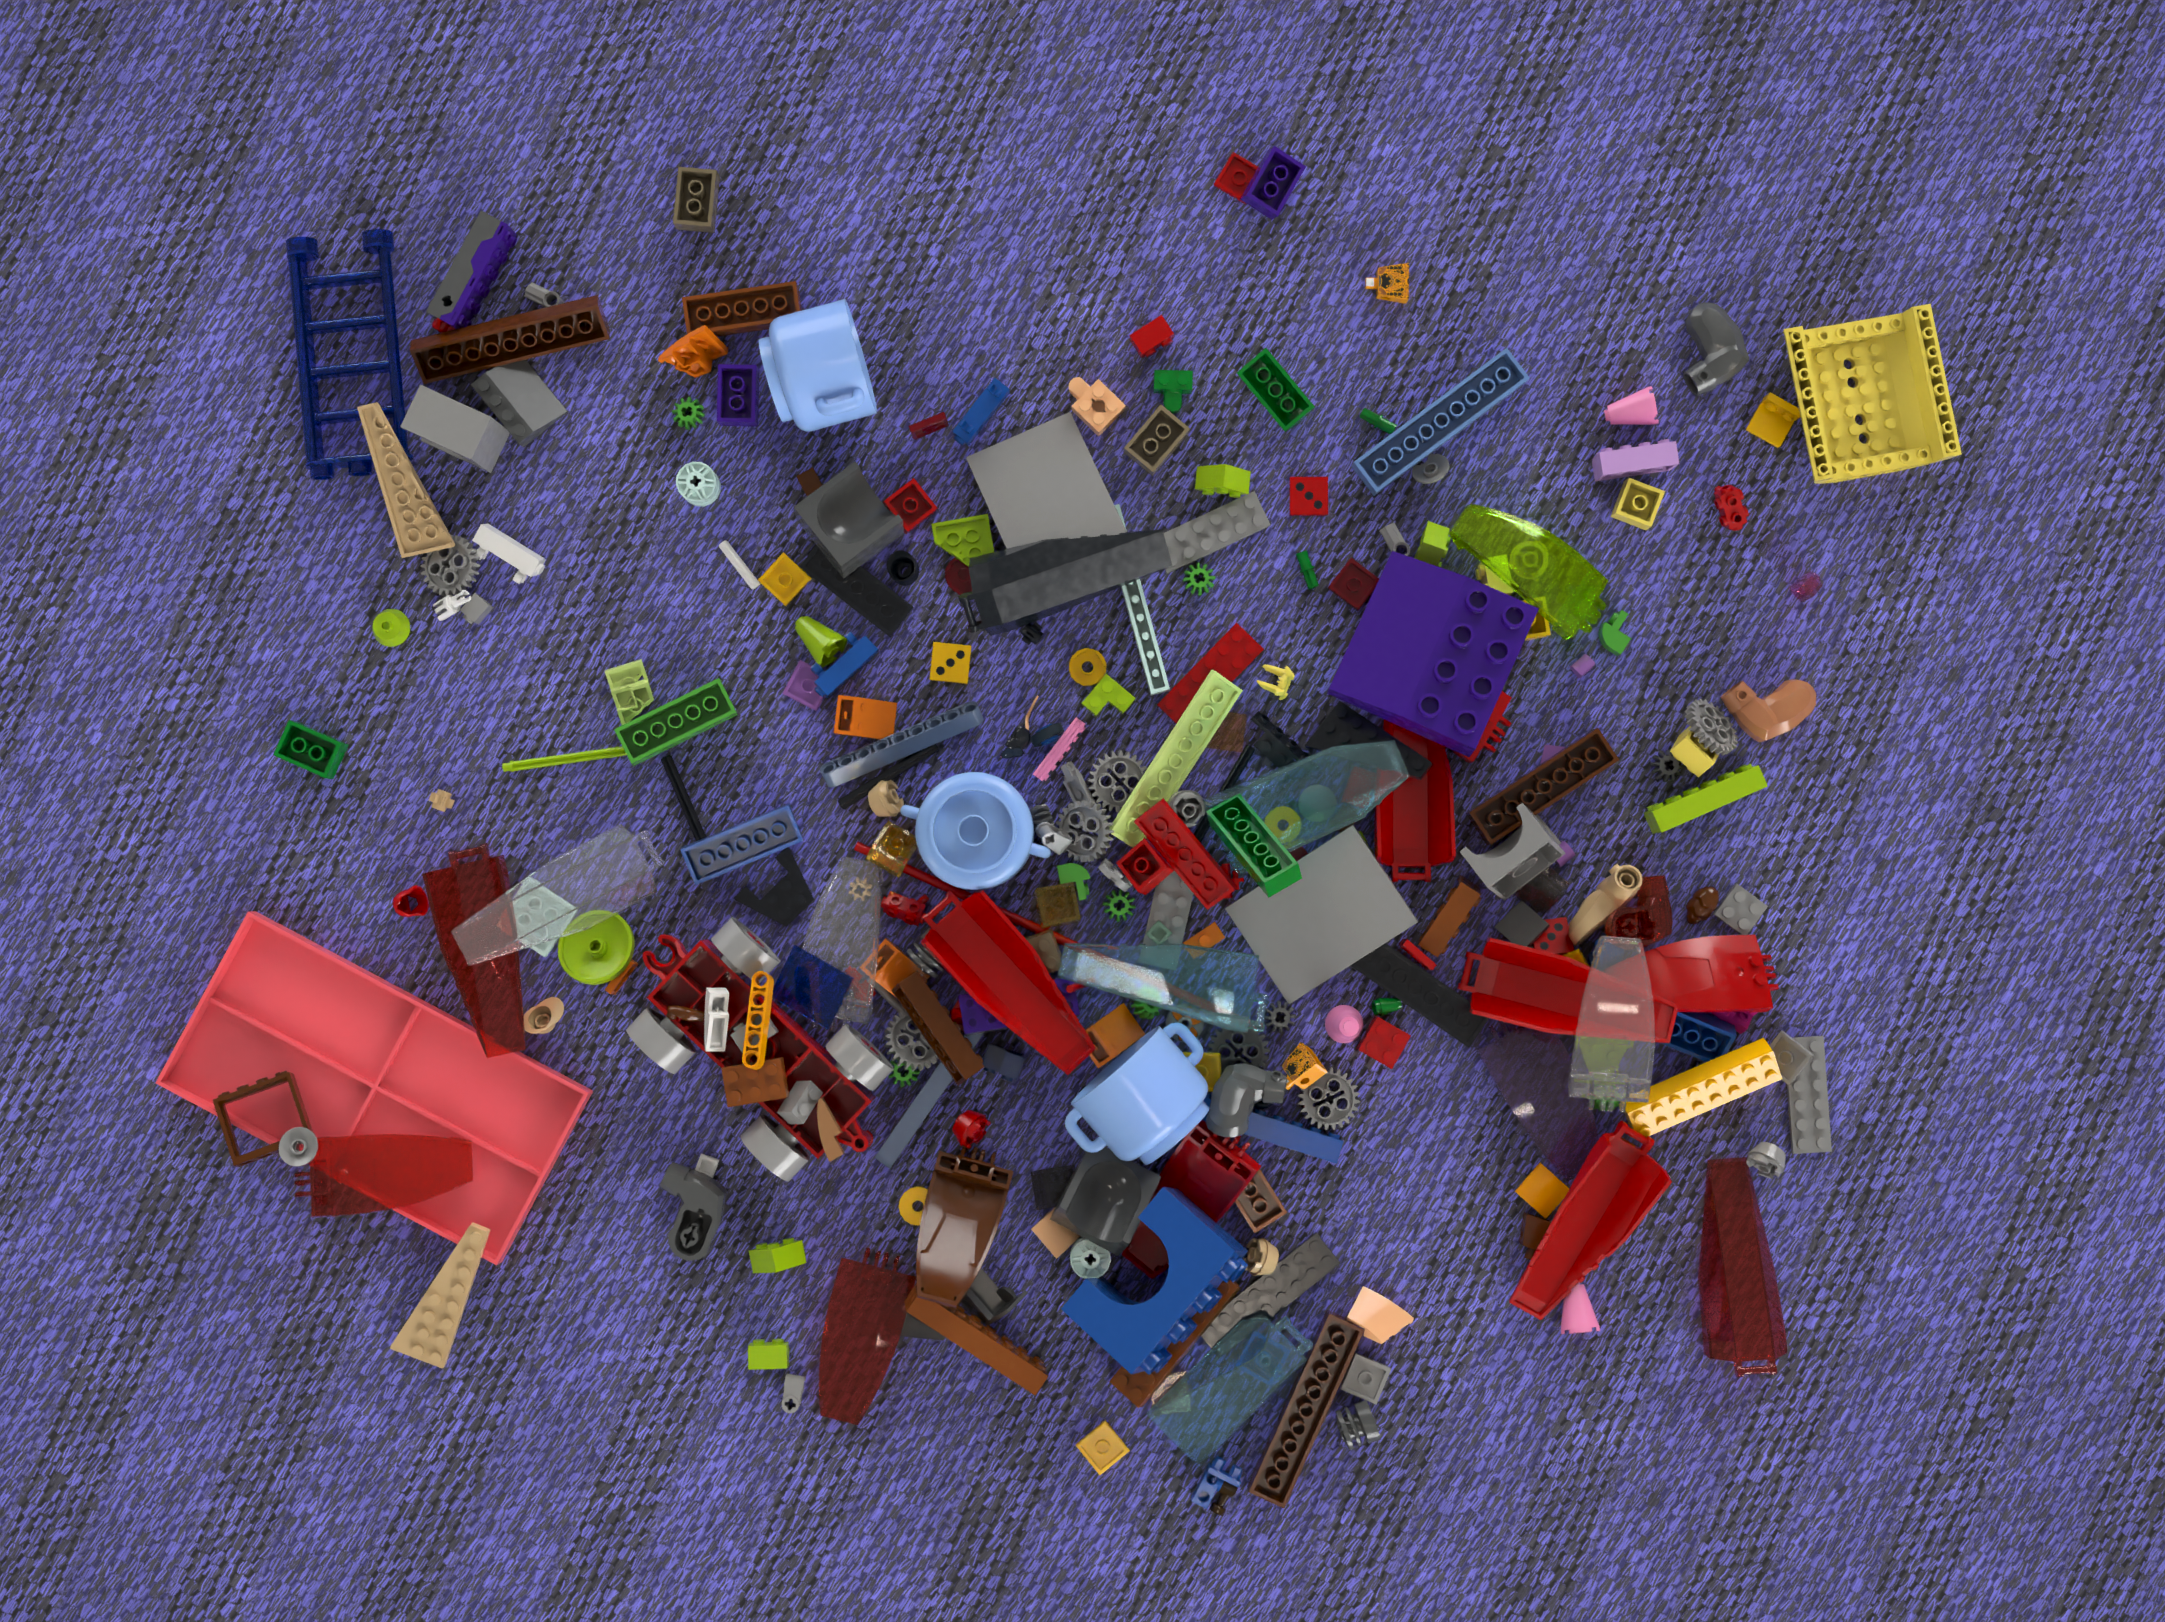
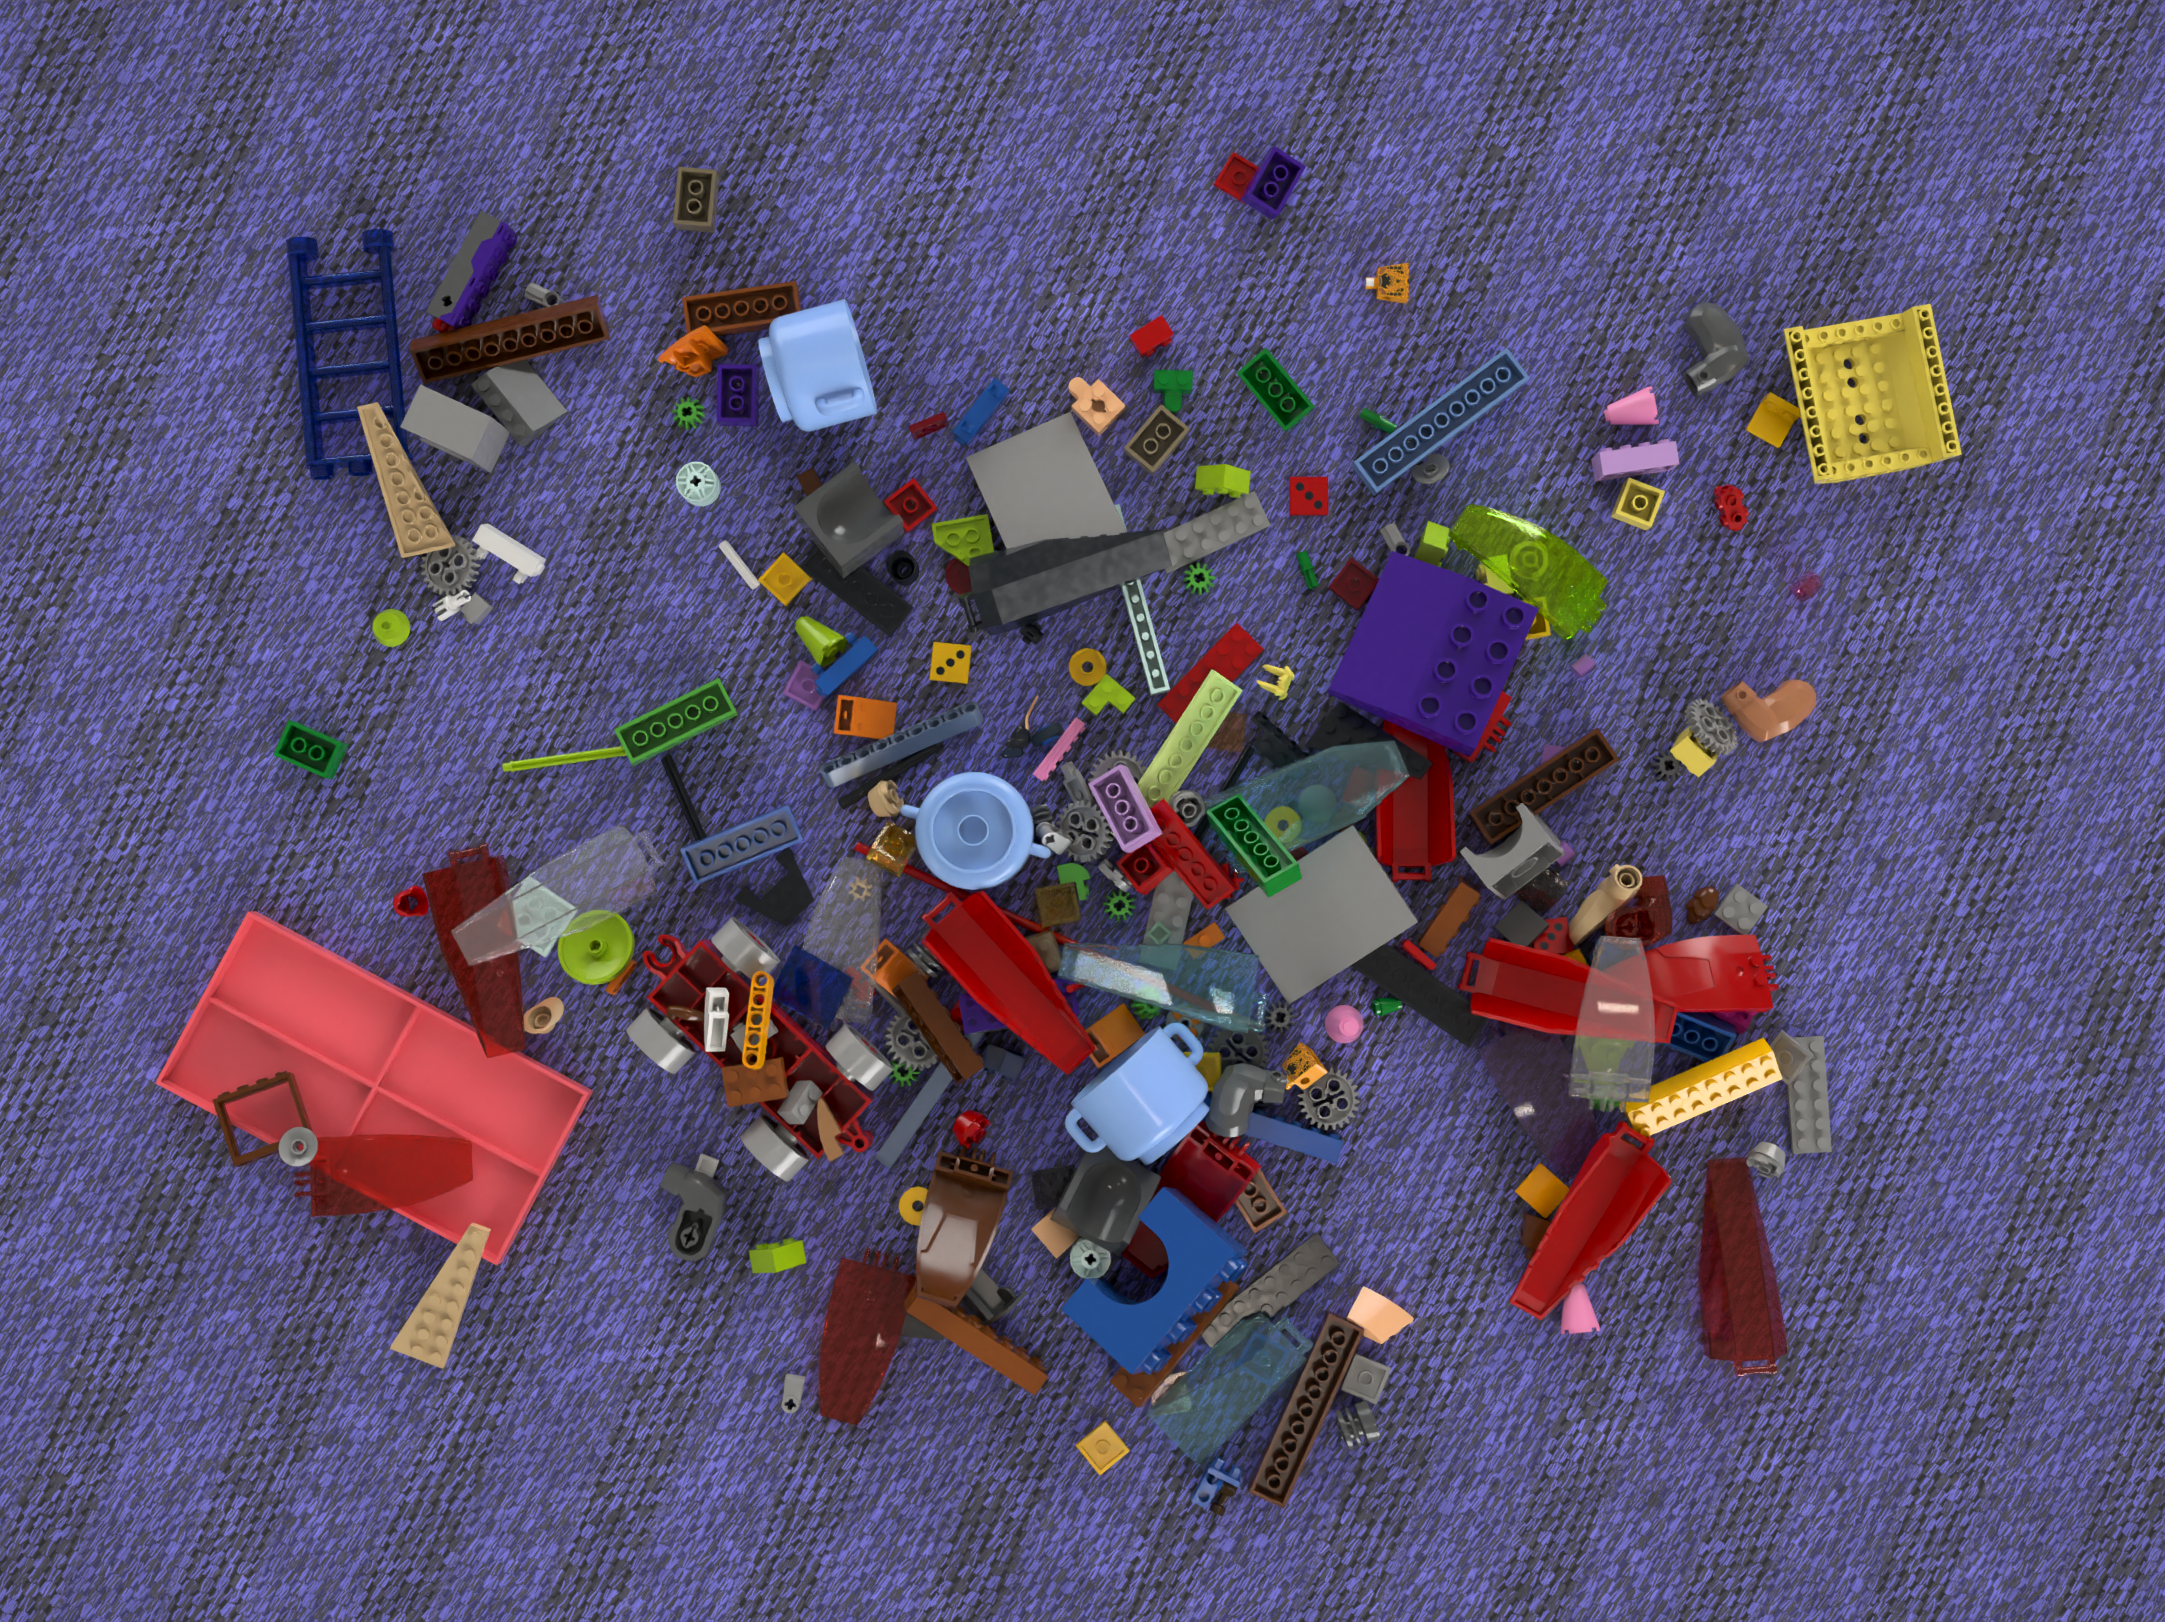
tan gear [428,789,455,812] -> none
yellowish green slope [605,659,654,725] -> none
lime brick [748,1339,789,1370] -> none
red brick [880,891,929,926] -> none
tan cone [1243,1238,1279,1276] -> none
red brick [1356,1016,1411,1069] -> none
bright green brick [1598,610,1631,656] -> none
lime brick [1643,764,1768,834] -> none
none -> lavender brick [1088,764,1163,853]

